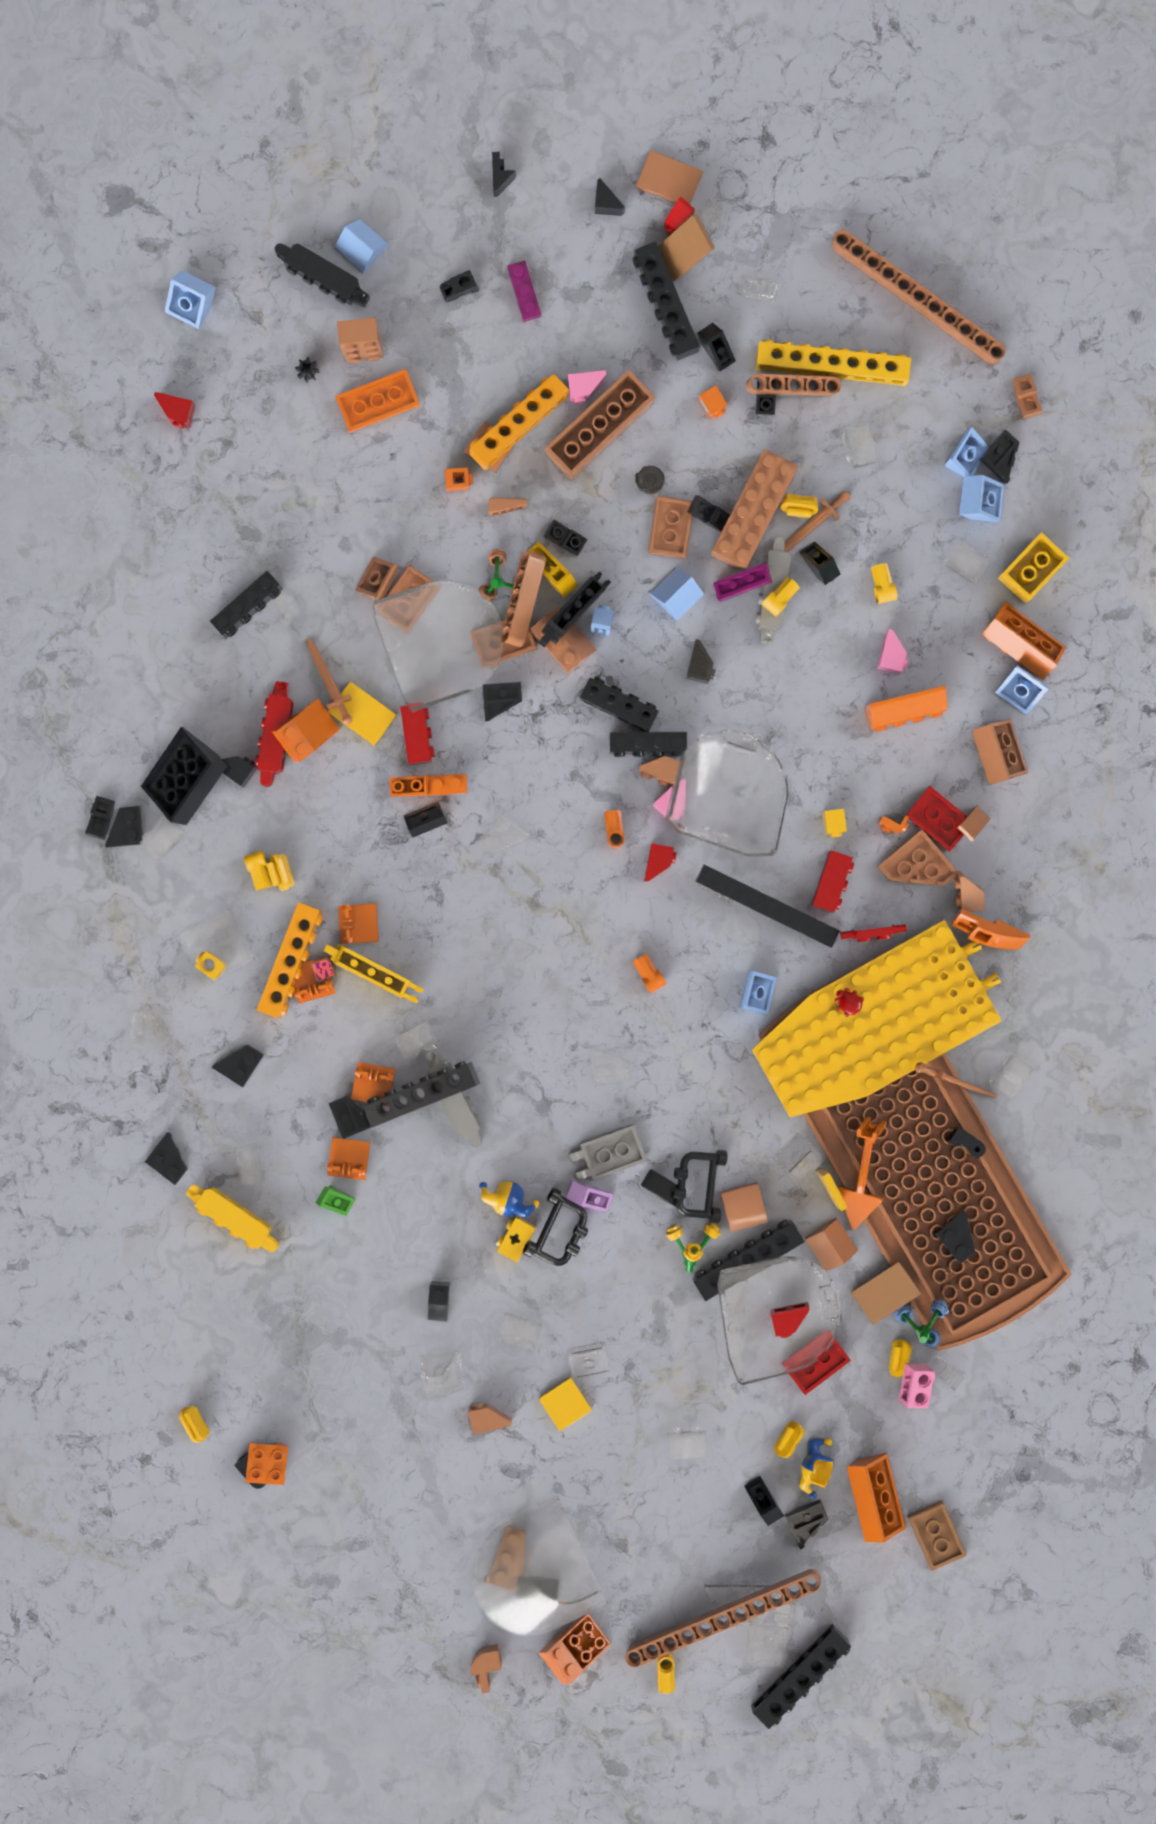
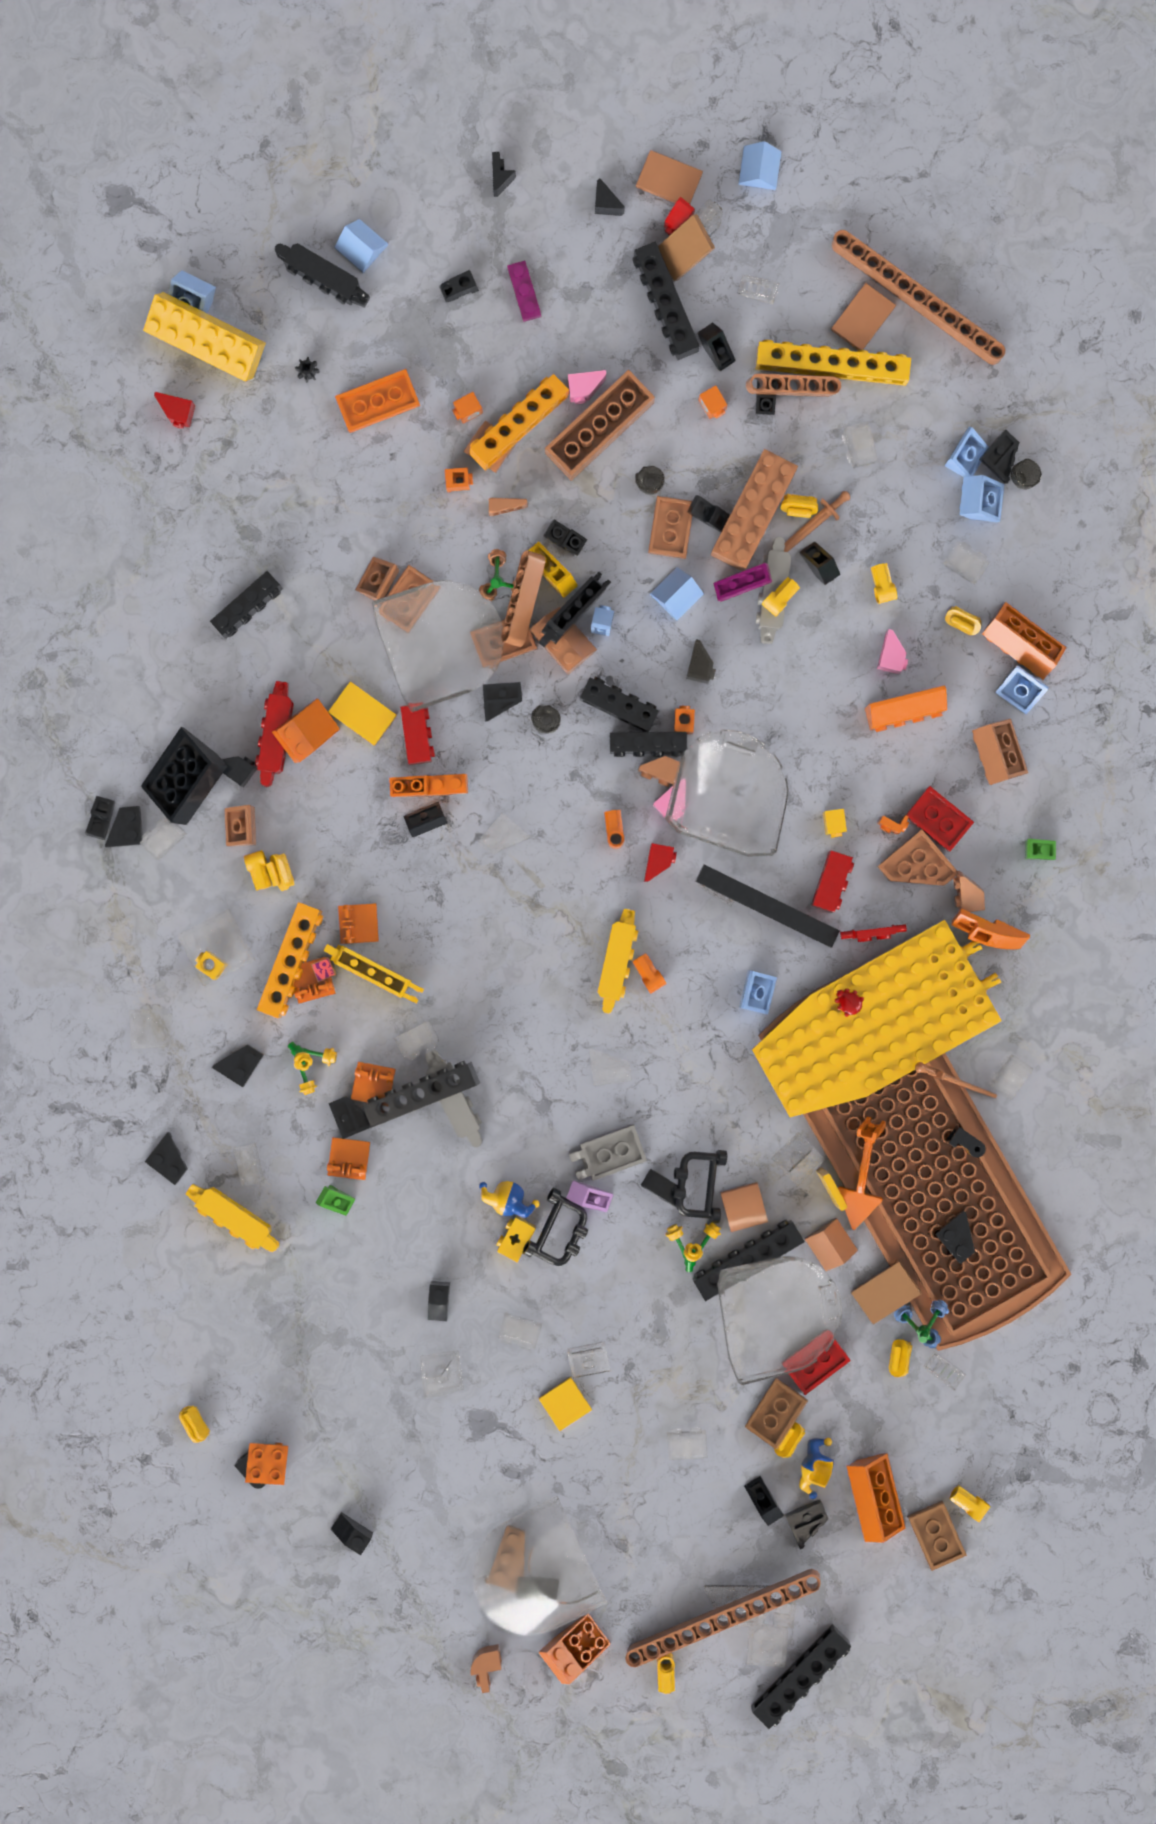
nougat sword [307,638,353,725] -> none
nougat brick [337,317,384,363] -> none
nougat slope [468,1402,512,1435] -> none
red slope [771,1301,810,1338] -> none
bright pink brick [899,1363,935,1408] -> none
nougat slope [958,806,991,841] -> none
yellow brick [998,532,1070,604] -> none
nougat slope [1012,374,1042,419] -> none
none -> yellow brick [143,292,266,382]
none -> nougat slope [225,805,256,846]
none -> yellow plant [288,1042,337,1095]
none -> black slope [331,1512,373,1556]
none -> orange brick [452,392,483,424]
none -> clear smoke hair [531,705,561,734]
none -> yellow hinge [597,909,639,1014]
none -> orange brick [674,705,695,734]
none -> light blue slope [739,141,781,190]
none -> medium nougat tile [745,1378,809,1450]
none -> nougat tile [831,283,896,350]
none -> yellow piece [945,606,982,635]
none -> yellow piece [949,1485,991,1523]
none -> clear smoke hair [1010,459,1042,490]
none -> bright green slope [1025,839,1056,860]

